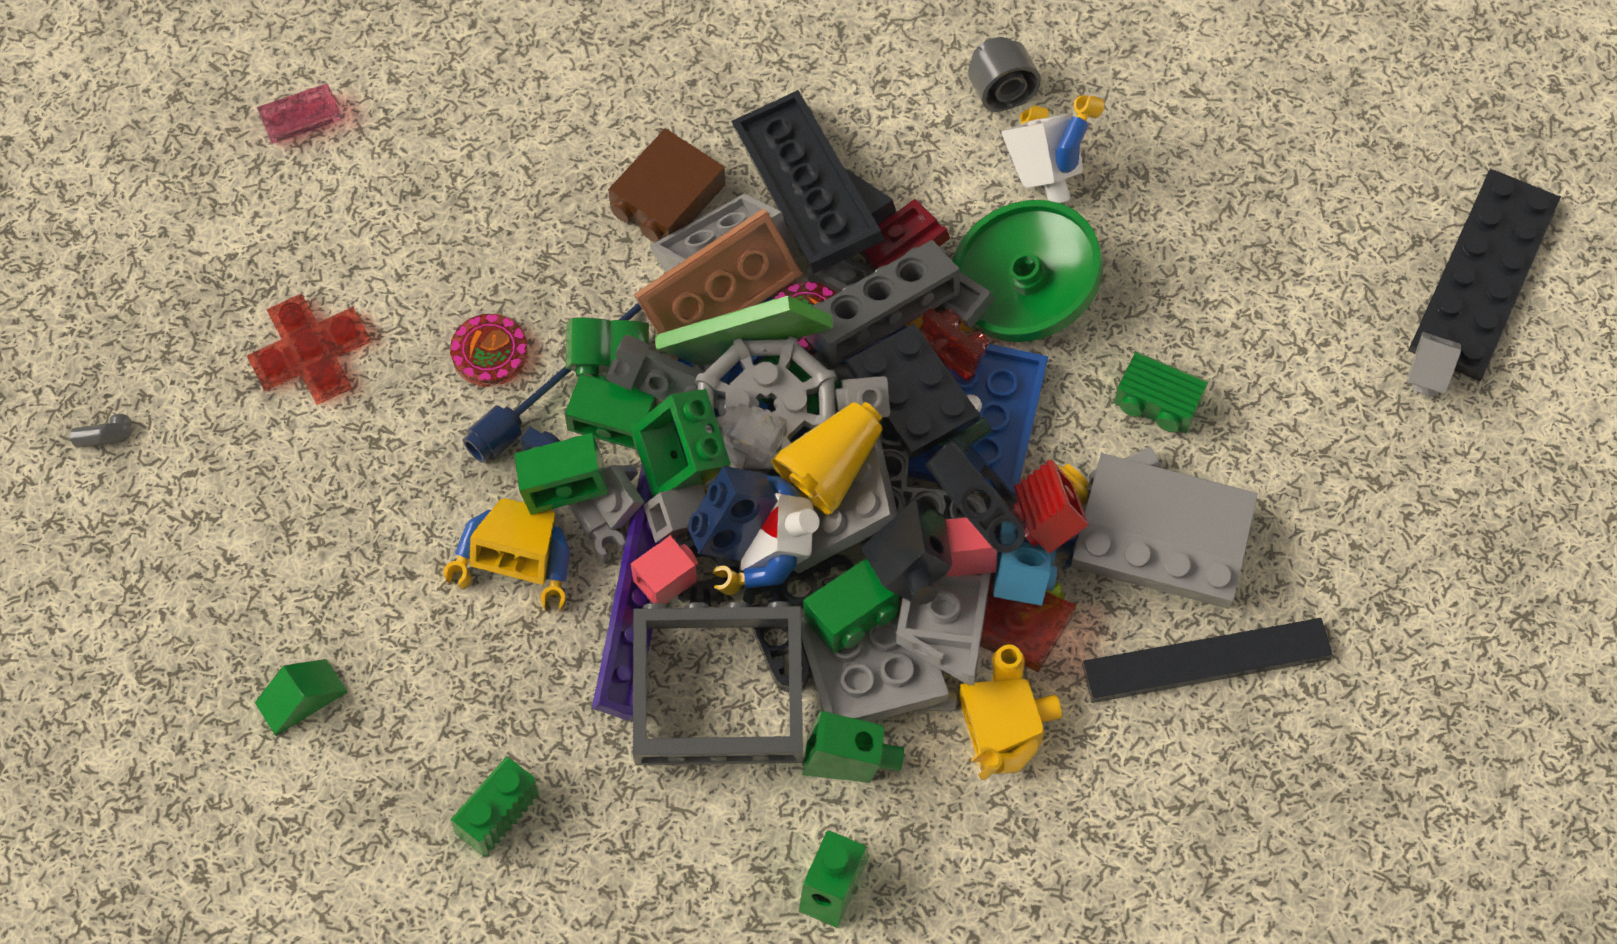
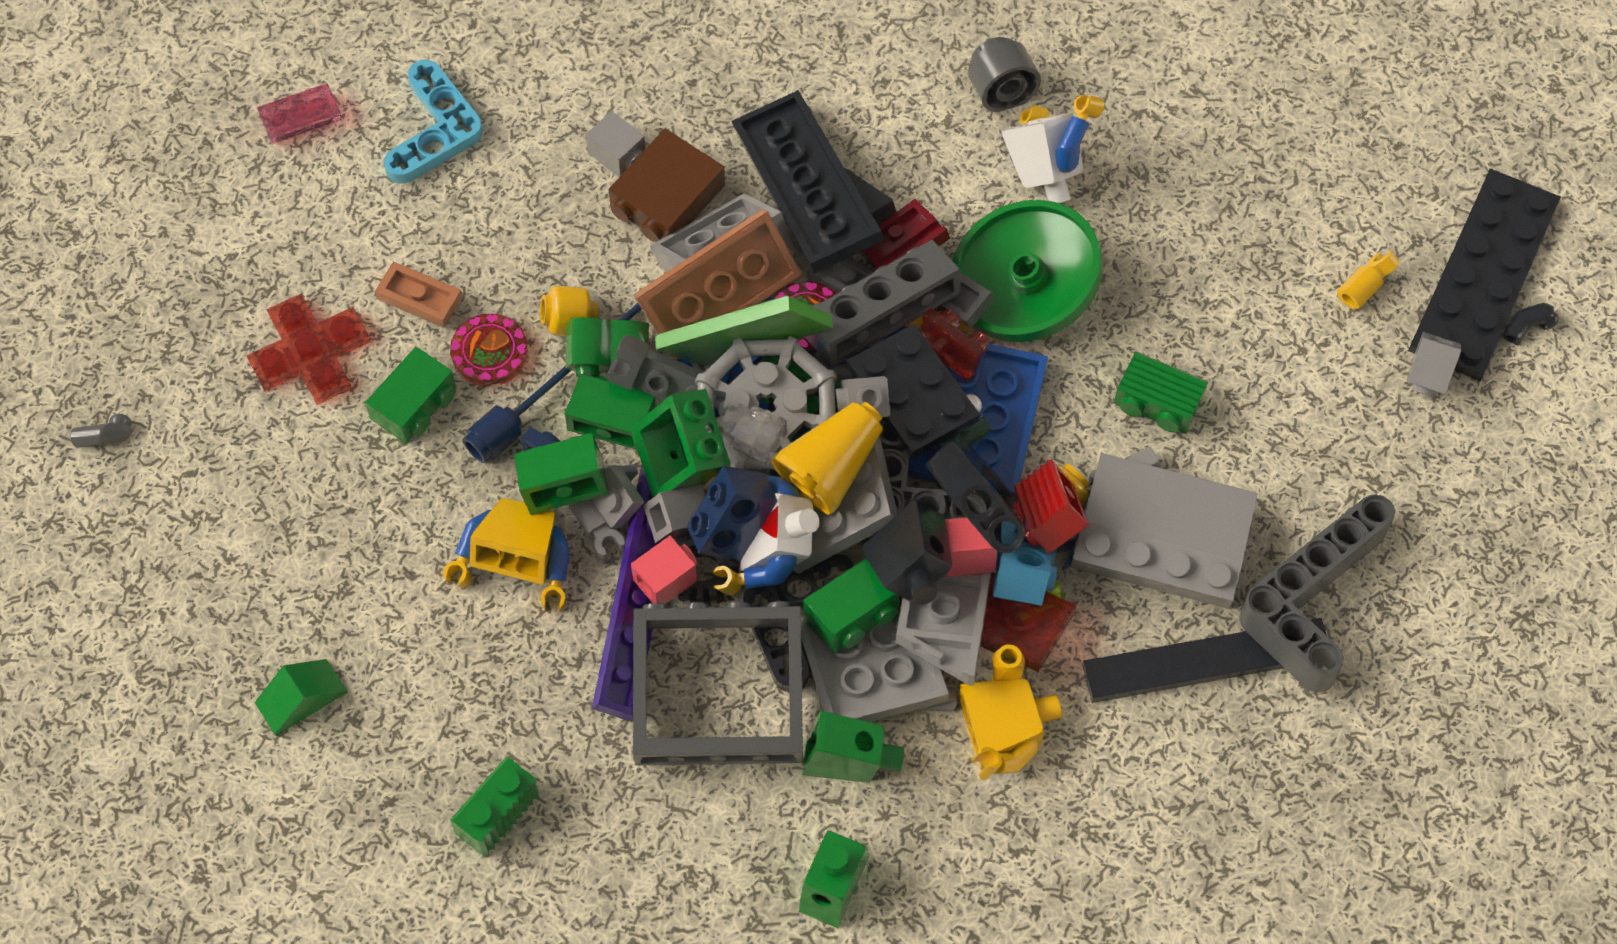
none -> green brick [365,346,456,444]
none -> nougat plate [374,261,463,328]
none -> medium azure beam [384,60,482,183]
none -> yellow head [540,286,599,336]
none -> light grey brick [586,110,646,177]
none -> dark grey beam [1239,494,1396,693]
none -> yellow bar [1337,251,1401,309]
none -> black arm [1503,302,1559,345]

